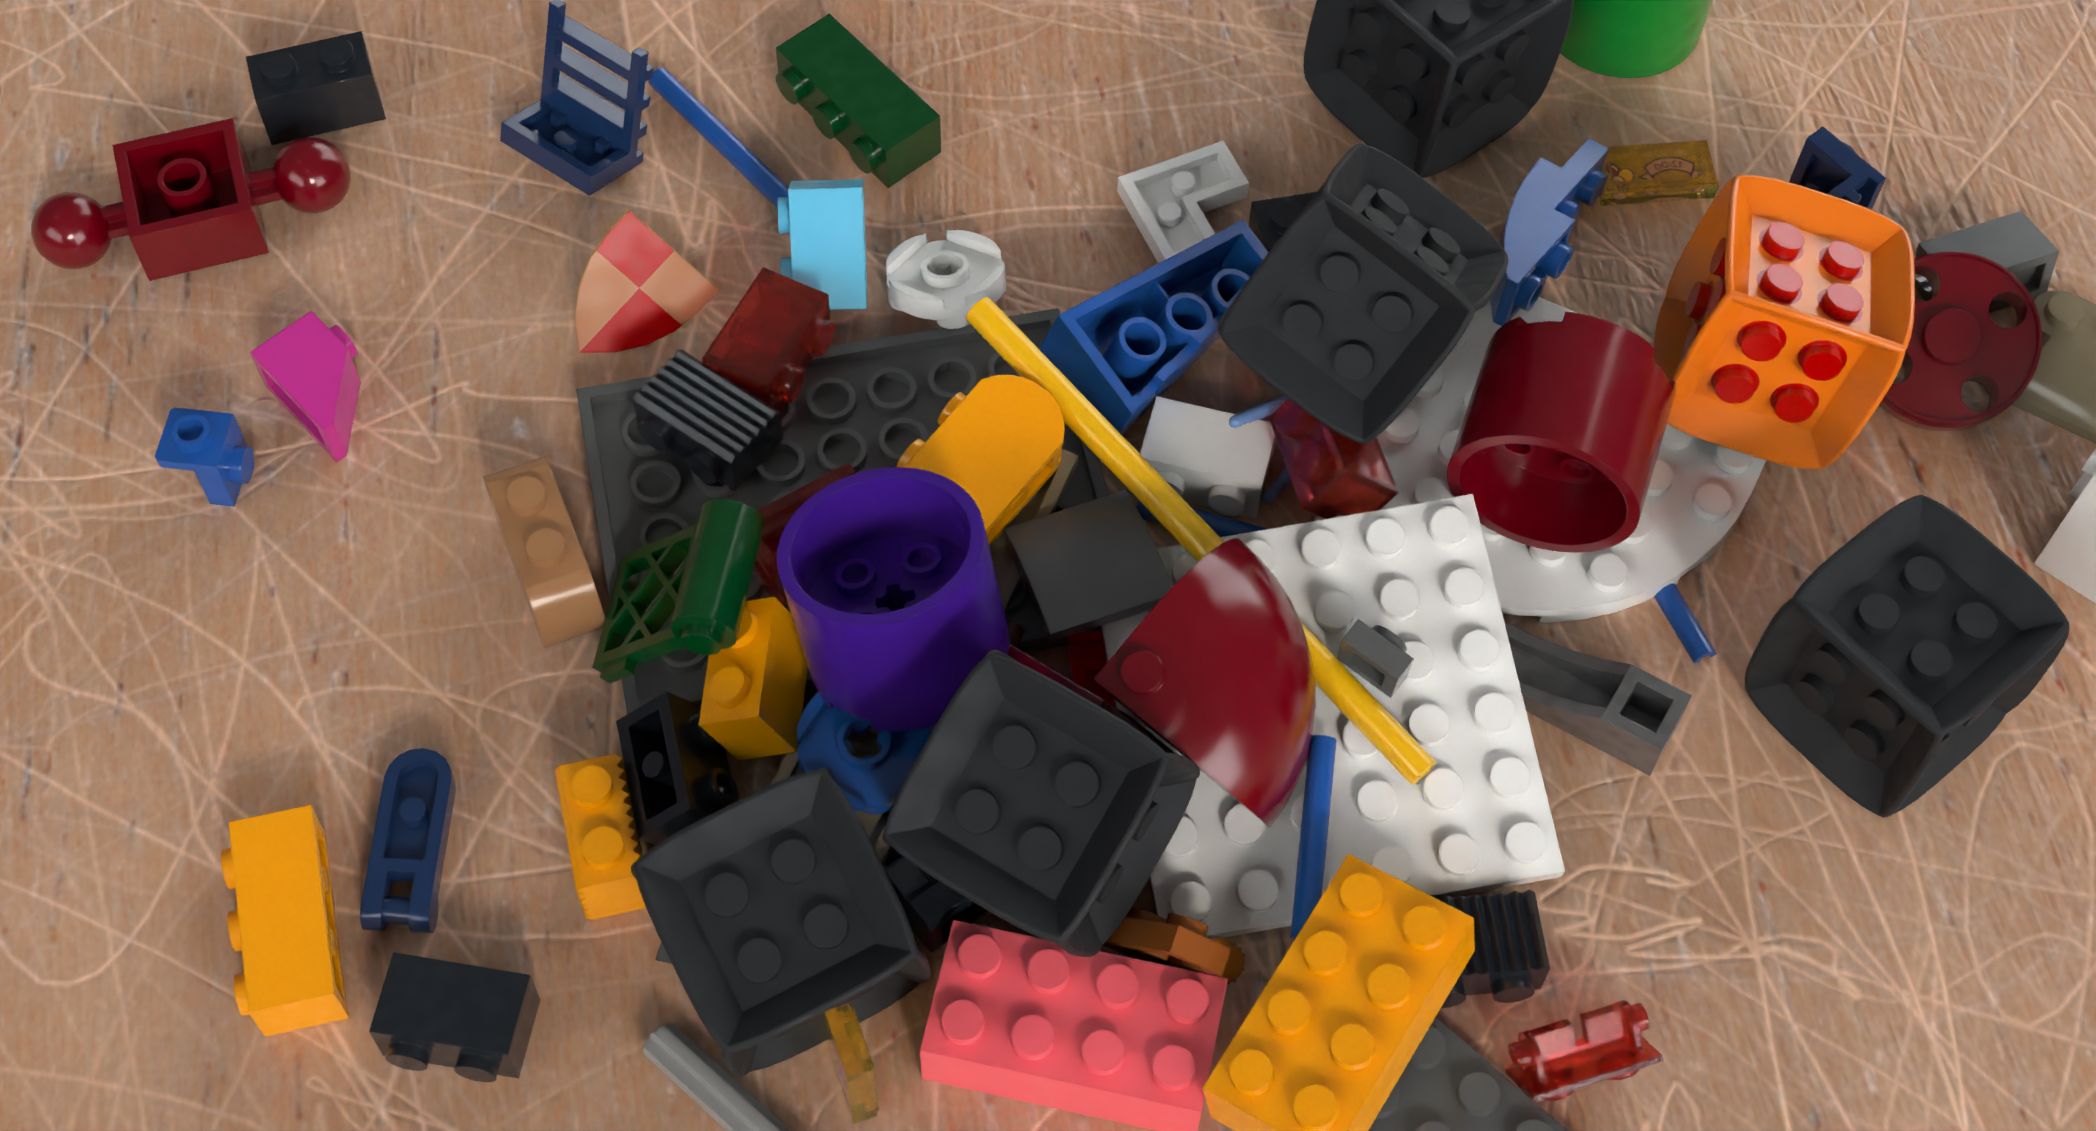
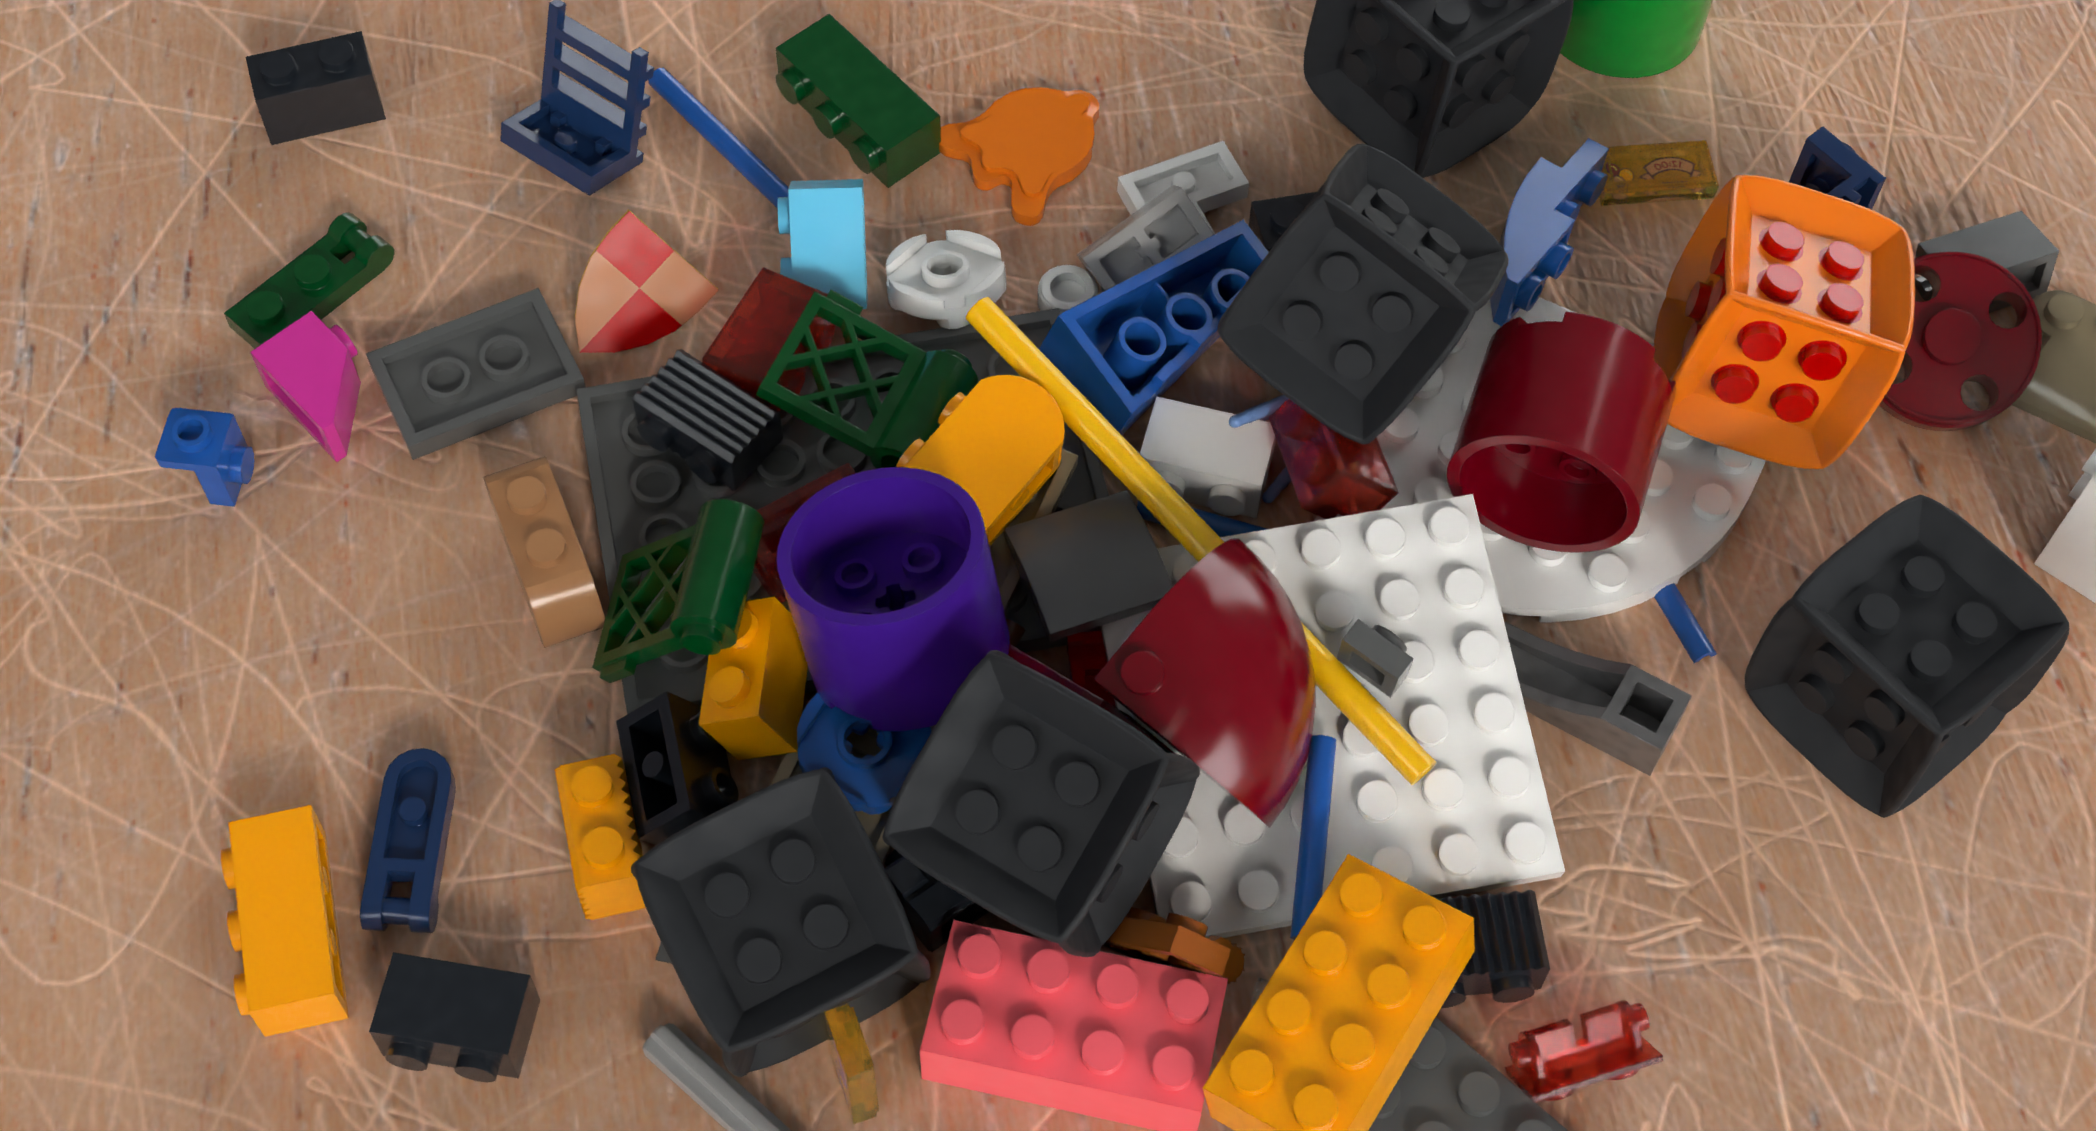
dark red brick [31,118,351,281] -> none
none -> dark green plate [224,212,395,349]
none -> dark grey plate [366,288,586,460]
none -> dark green piece [756,289,978,469]
none -> orange tile [939,87,1099,226]
none -> white tile [1038,265,1098,314]
none -> light grey hinge [1077,185,1214,292]

